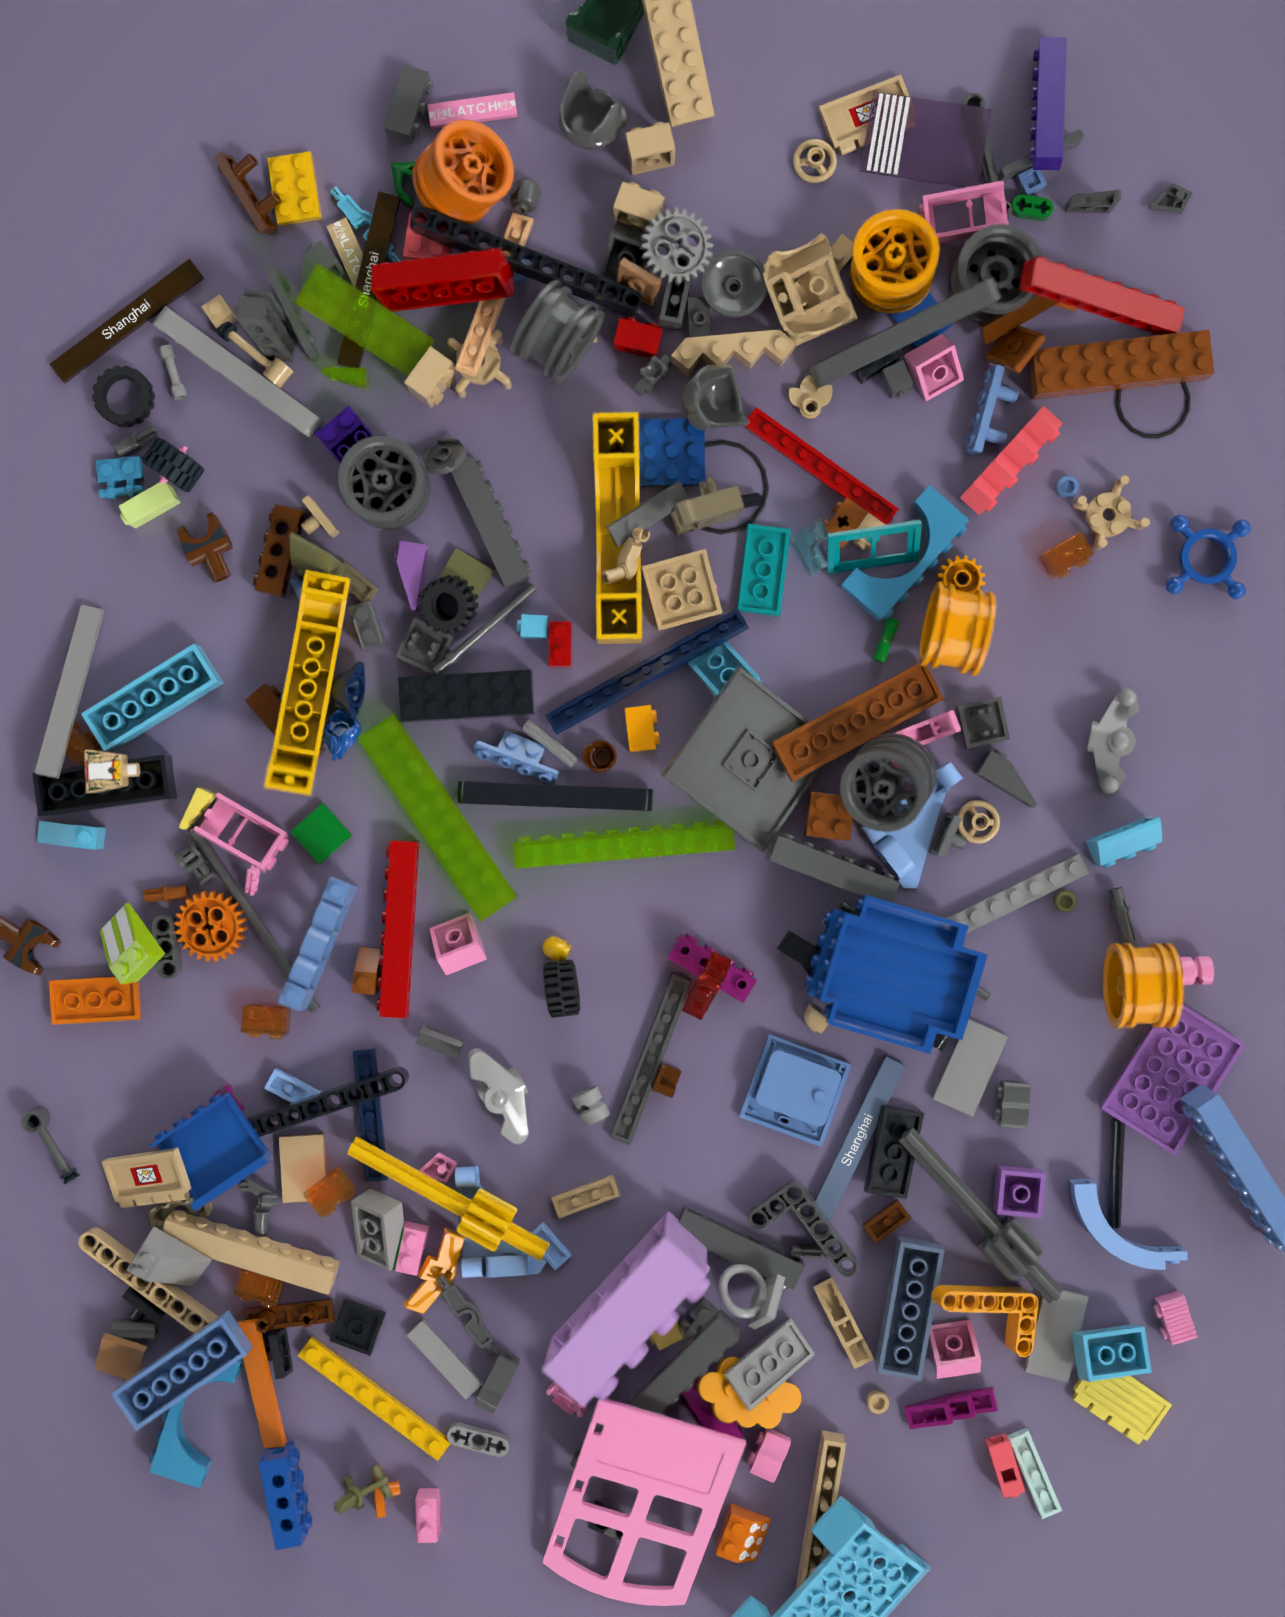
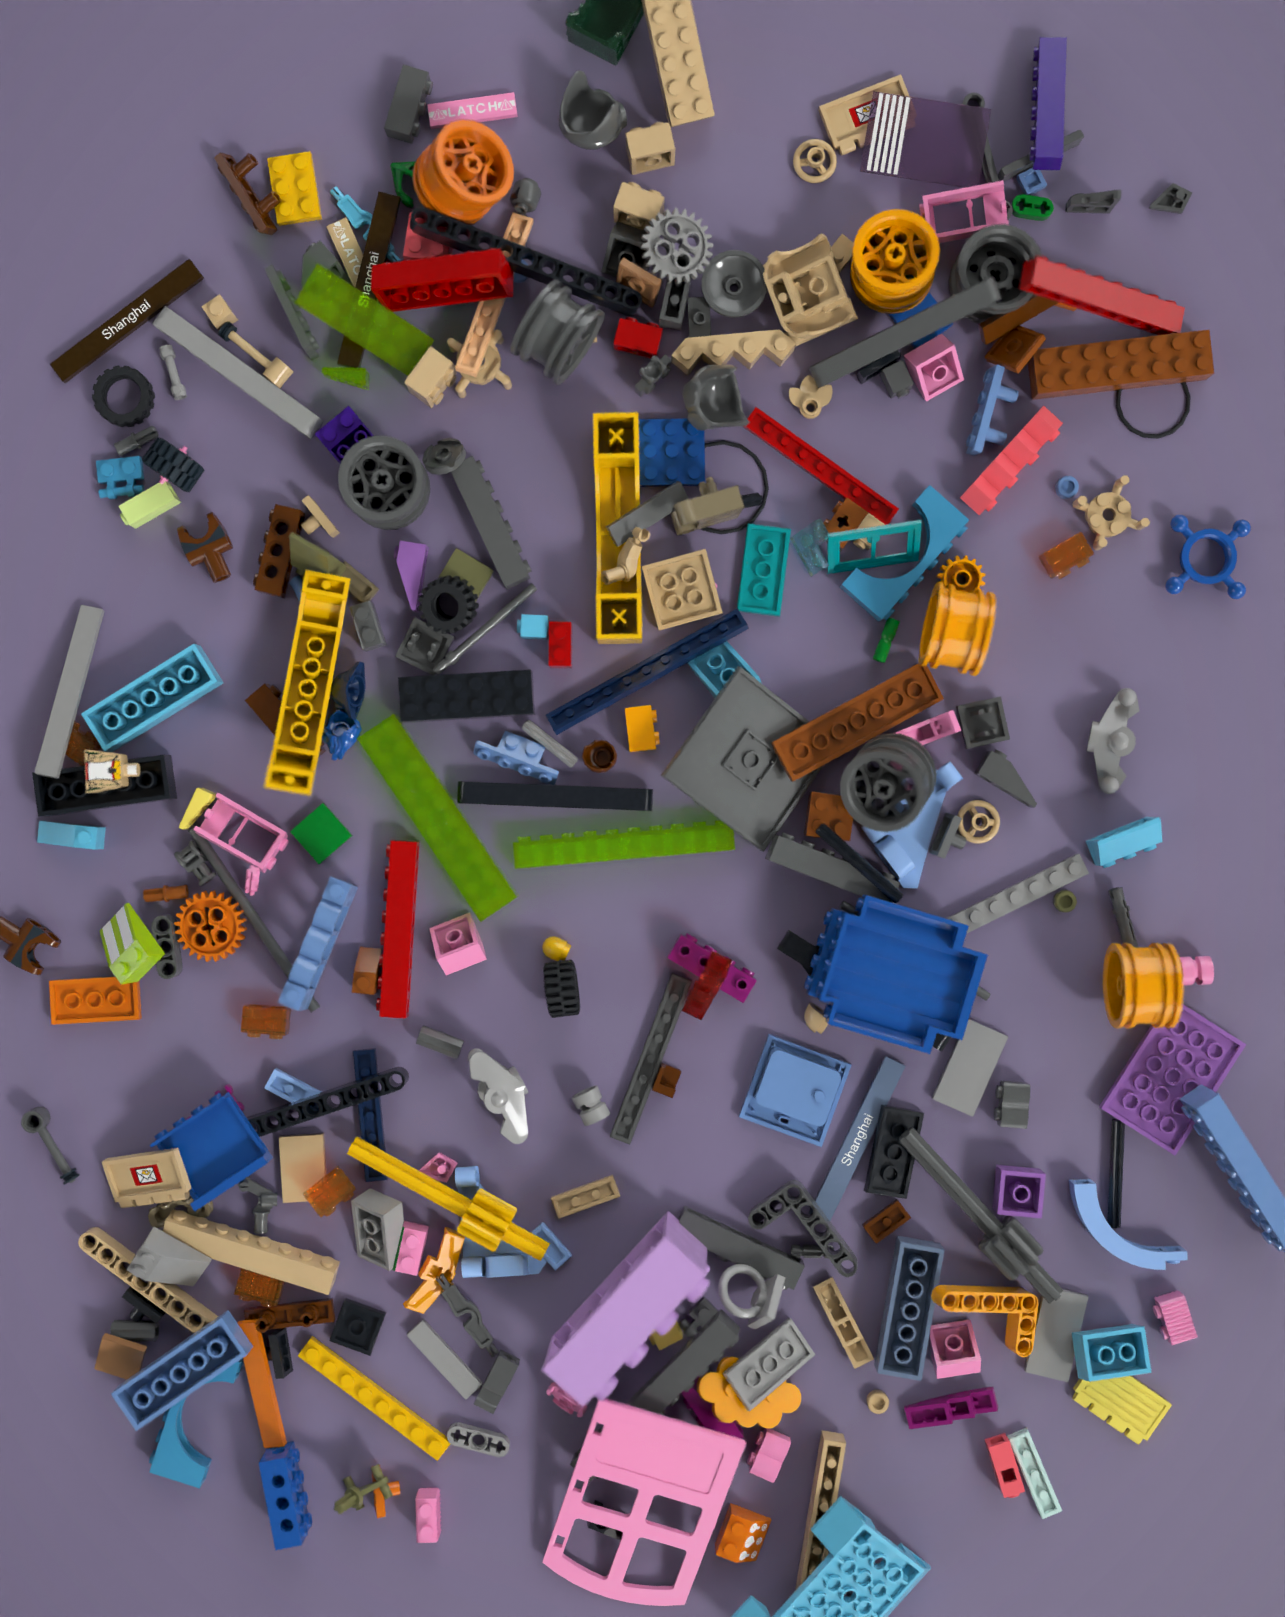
dark grey brick [235,290,297,362] -> none
none -> black axle [815,823,903,903]

